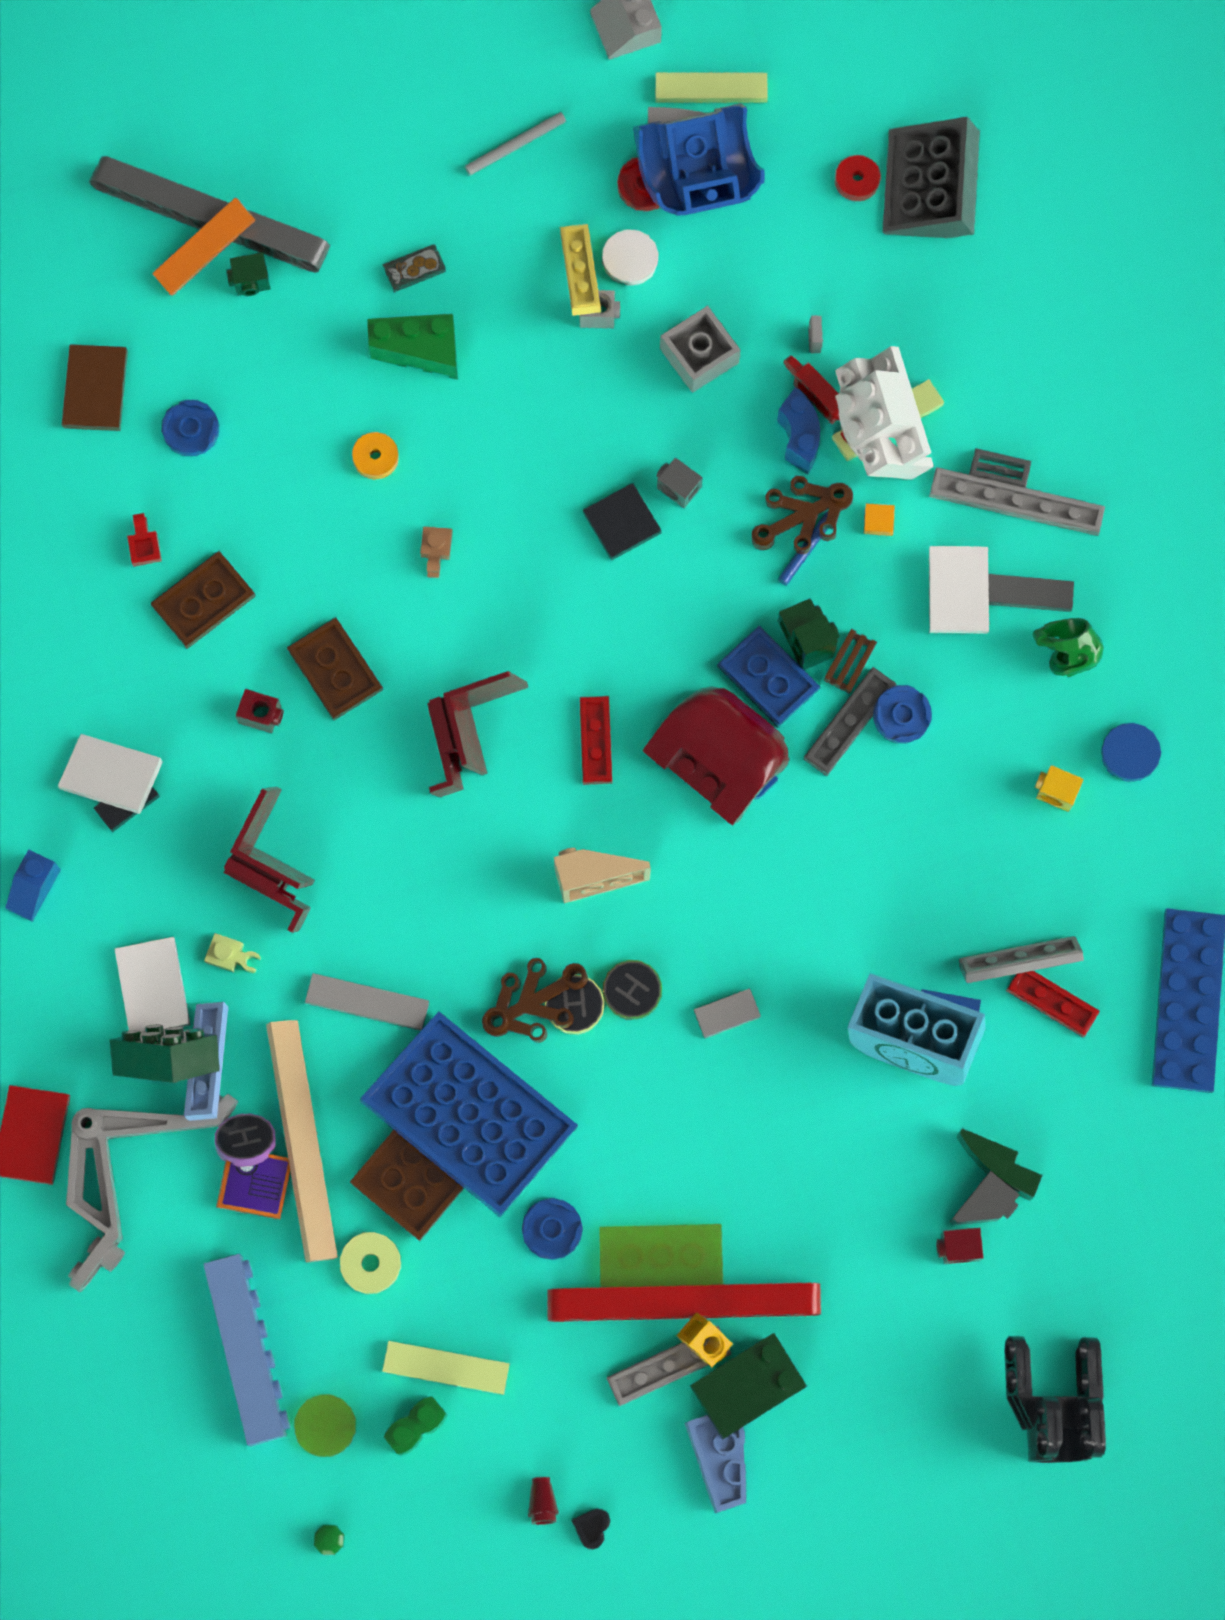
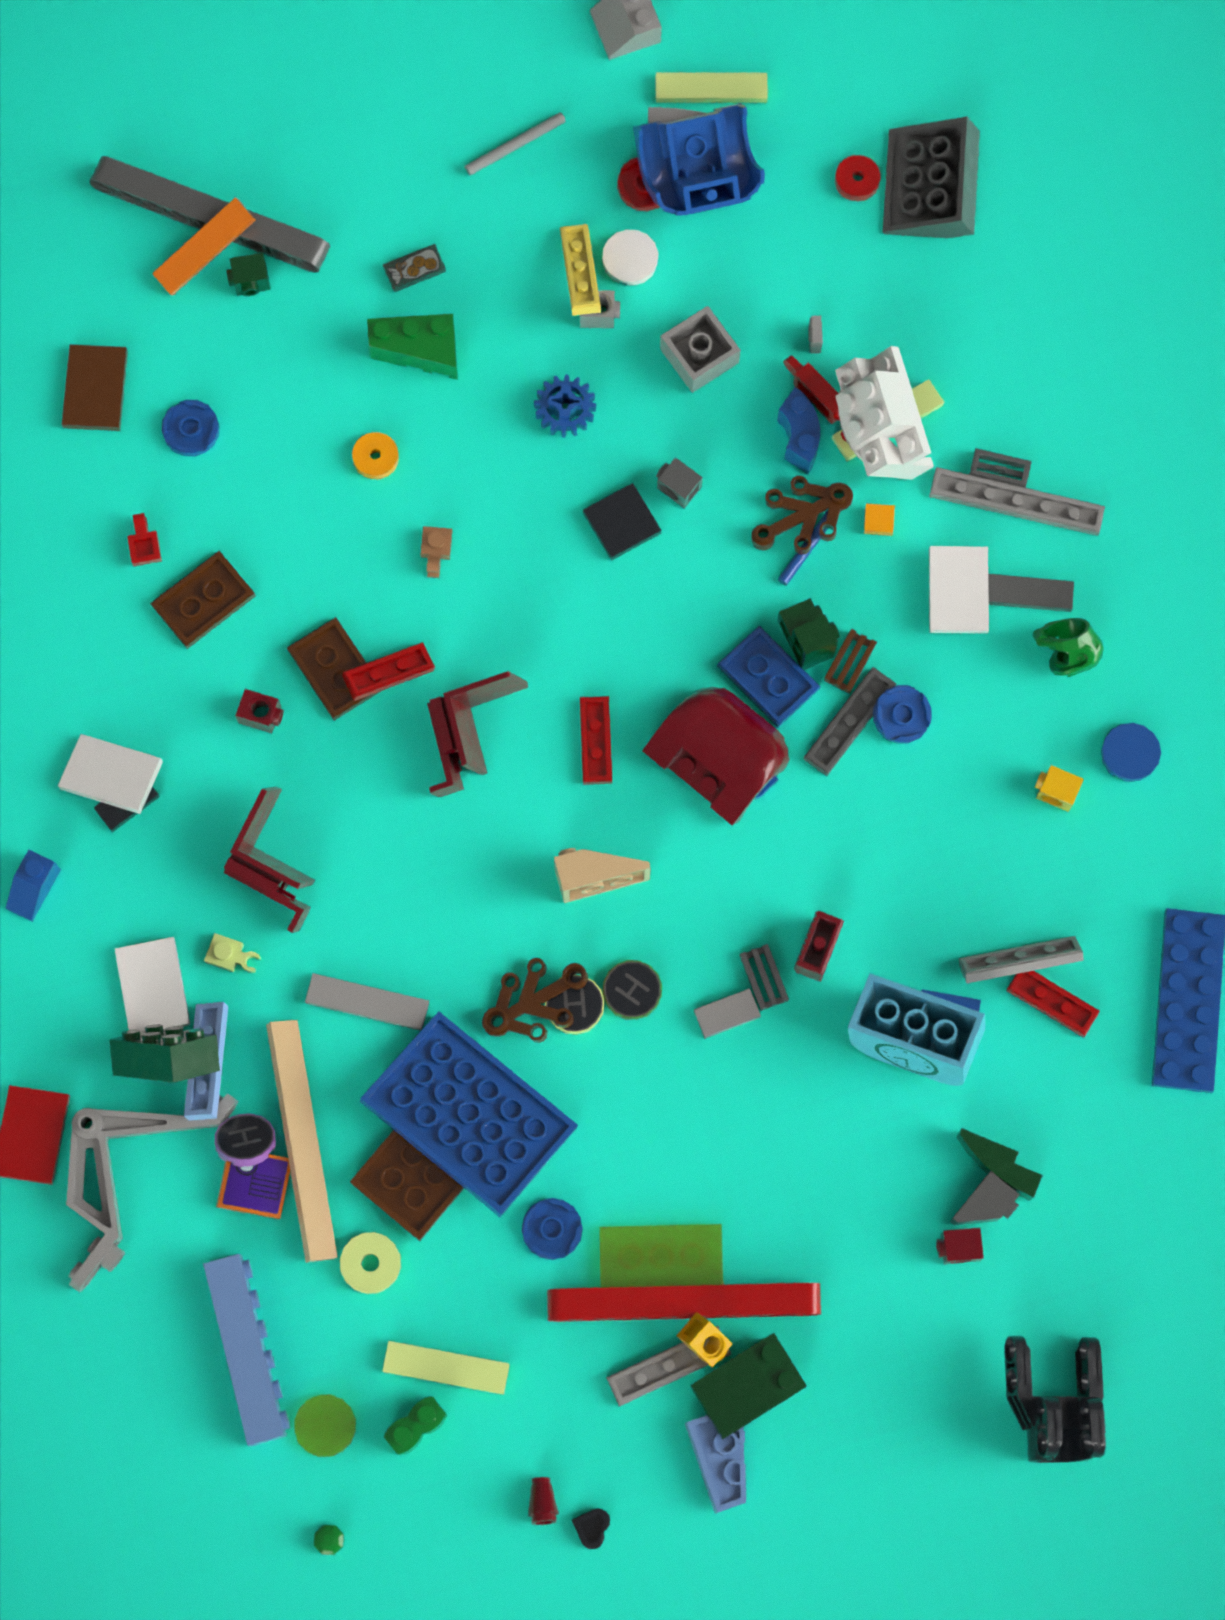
none -> red tile [342,642,435,701]
none -> blue gear [534,374,596,438]
none -> dark grey tile [739,944,789,1011]
none -> dark red brick [794,911,844,982]

